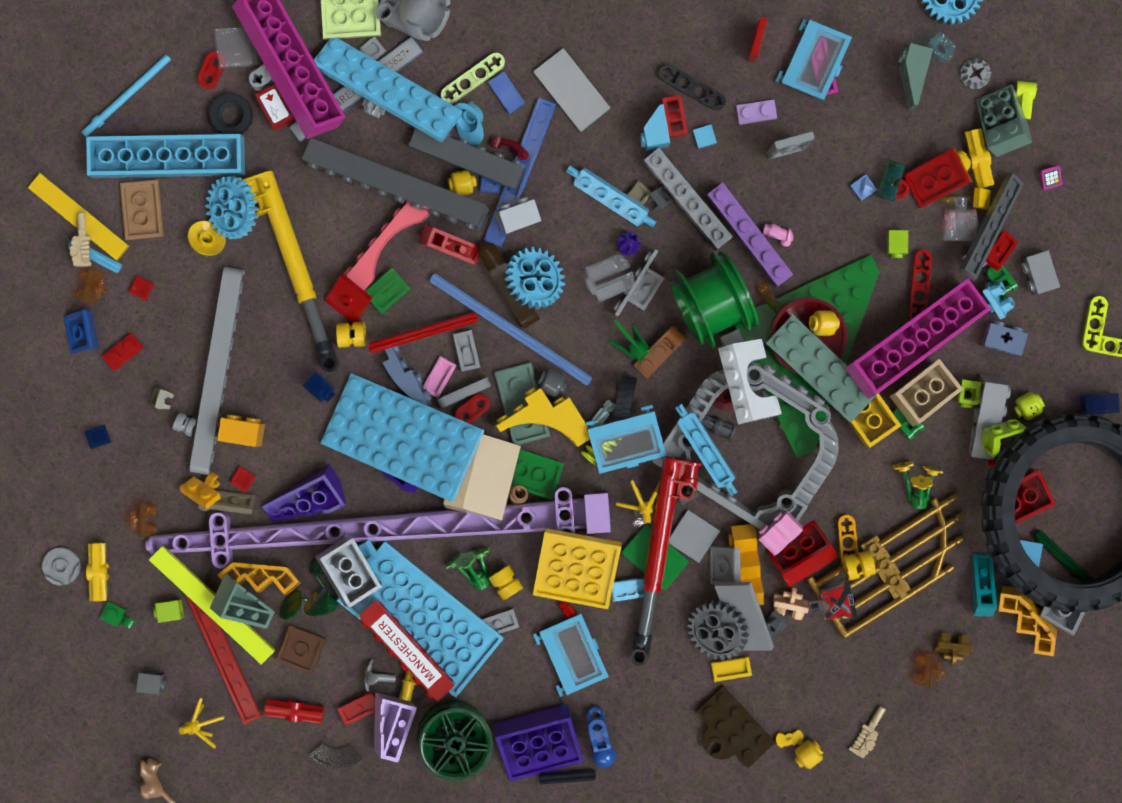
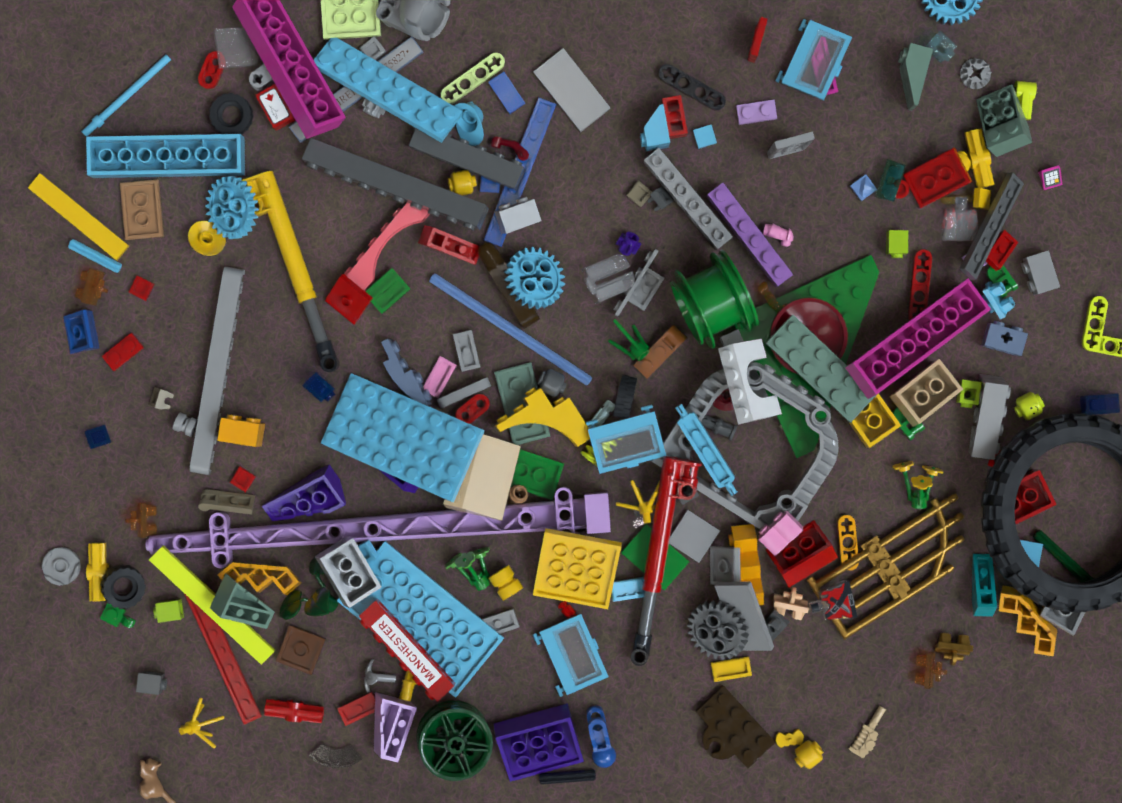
tan piece [70,213,92,267] -> none
light orange plate [179,472,221,510] -> none
yellow wheel [336,321,366,348] -> none
red axle [368,312,478,353] -> none
medium azure plate [566,165,657,228] -> none
yellow head [809,310,840,336] -> none
yellow wheel [842,550,876,581] -> none
lime bracket [982,419,1026,457] -> none
none -> black tyre [100,564,146,609]

